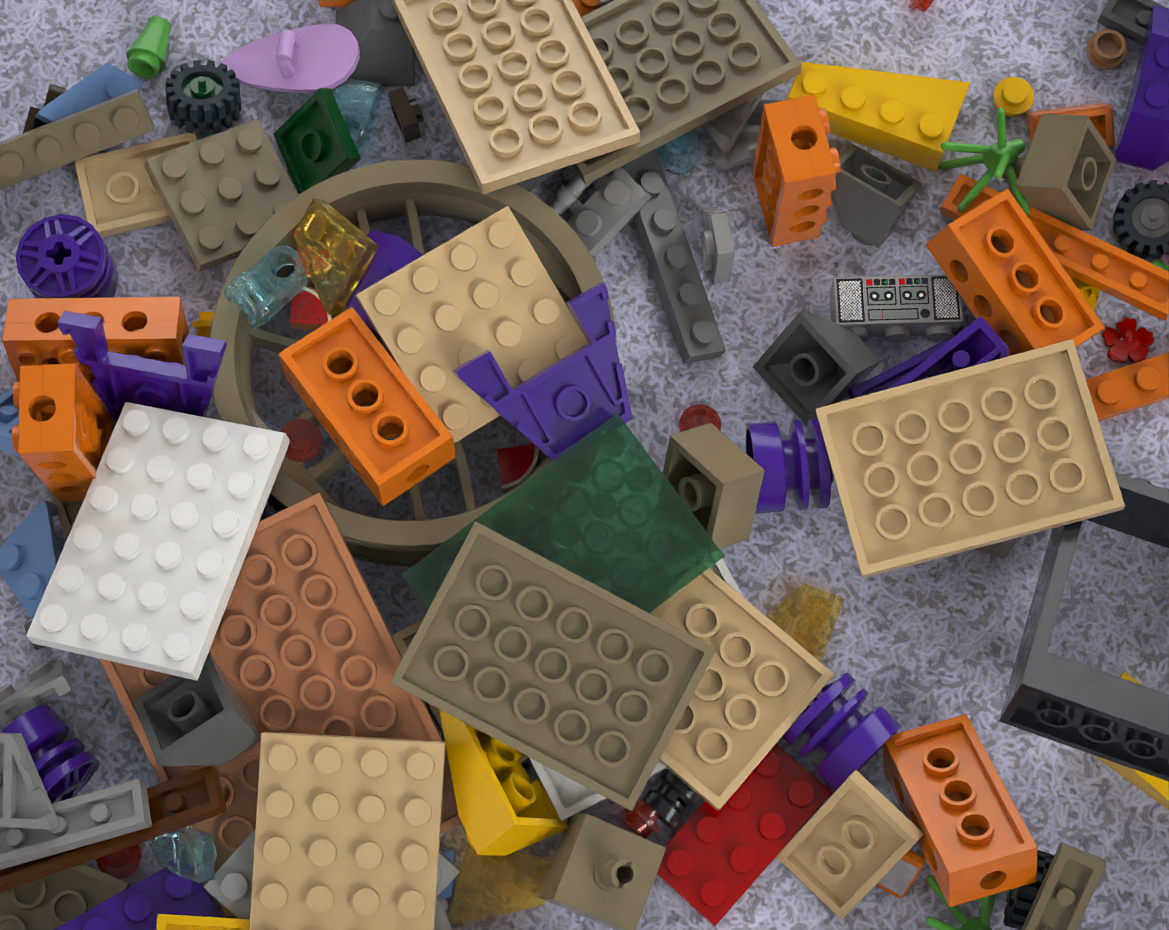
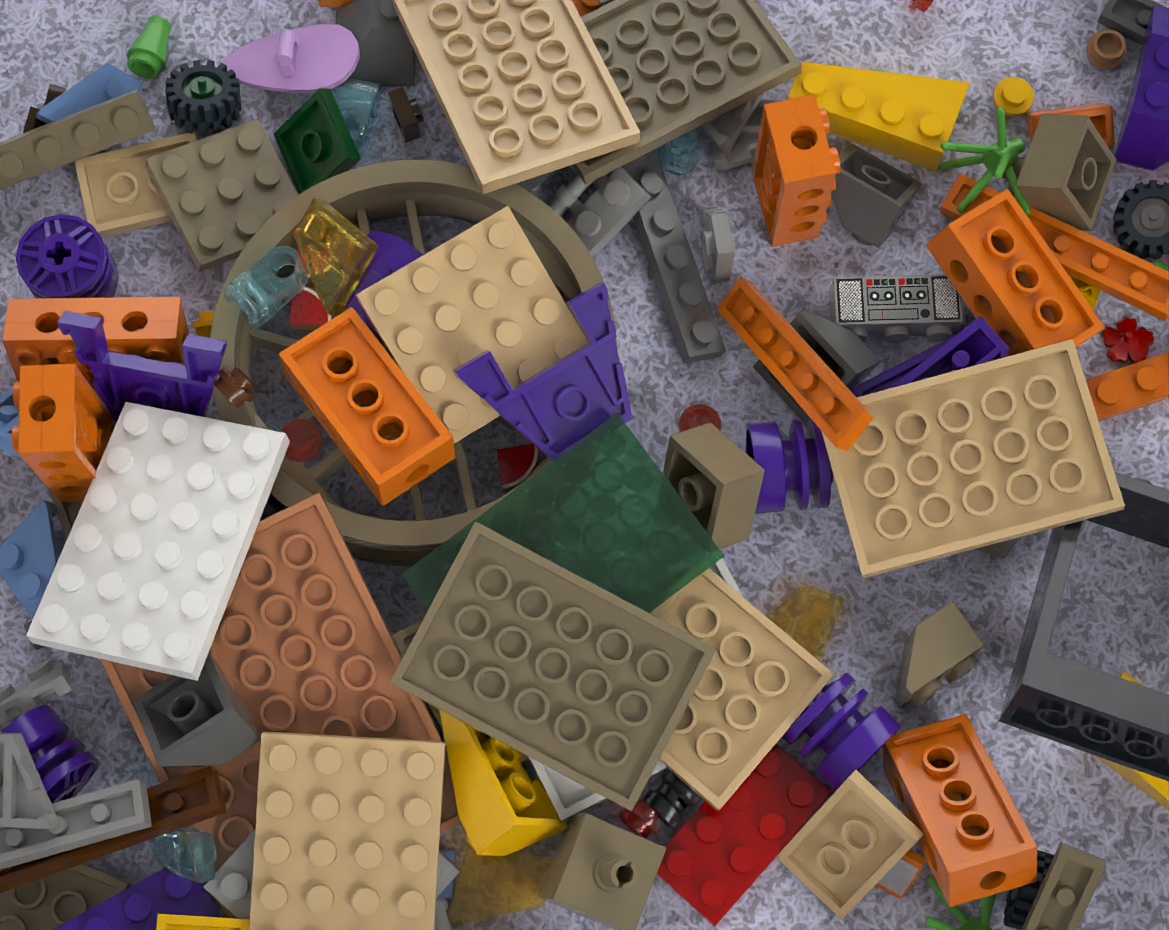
clear red plate [96,844,142,879] -> none
none -> reddish brown plate [214,367,255,407]
none -> orange plate [716,276,874,452]
none -> dark tan slope [894,601,984,709]

